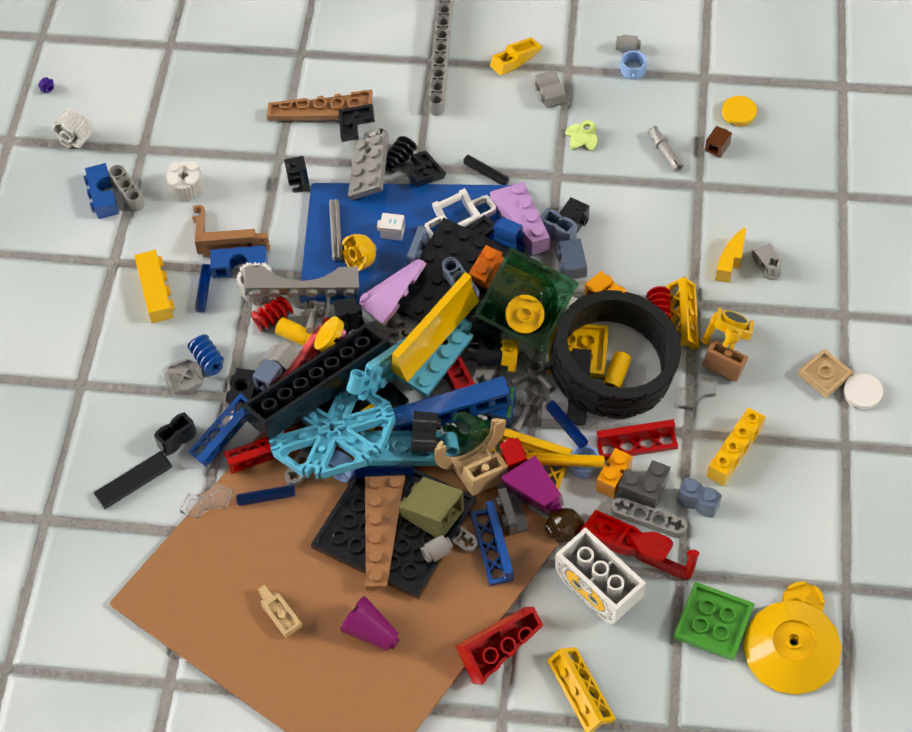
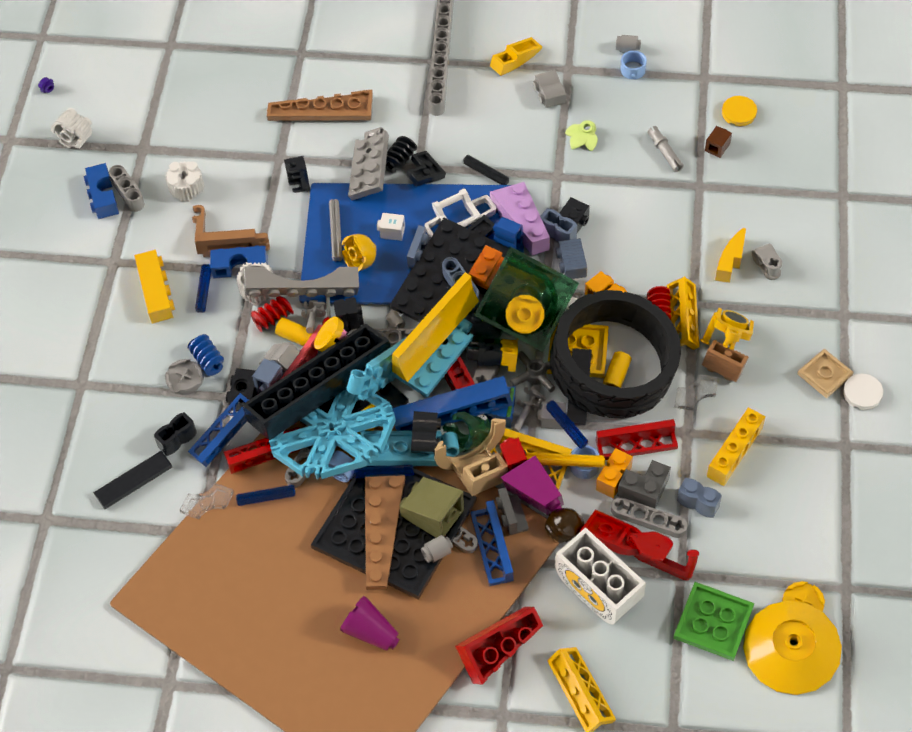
tan hinge [258,585,303,639] -> none
black plate [338,104,375,142] -> none
lavender wedge [358,259,426,325] -> none

